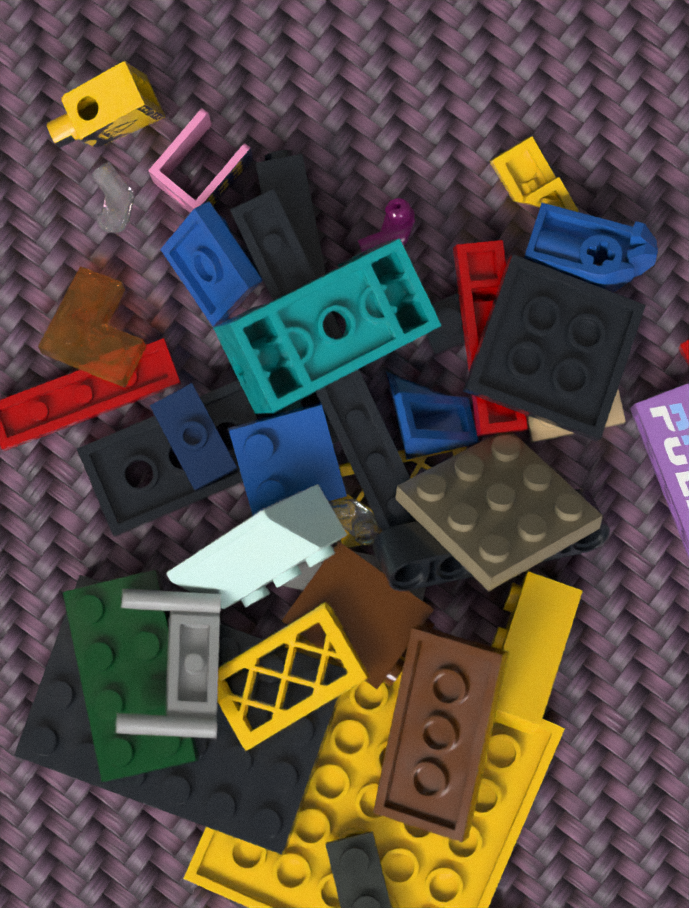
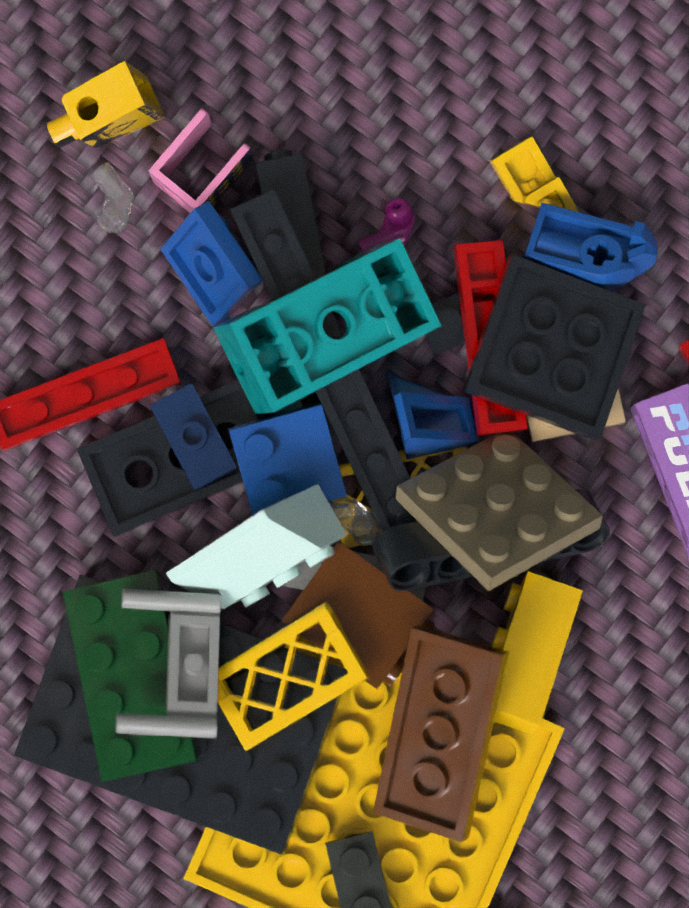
clear orange plate [38,266,146,387] -> none

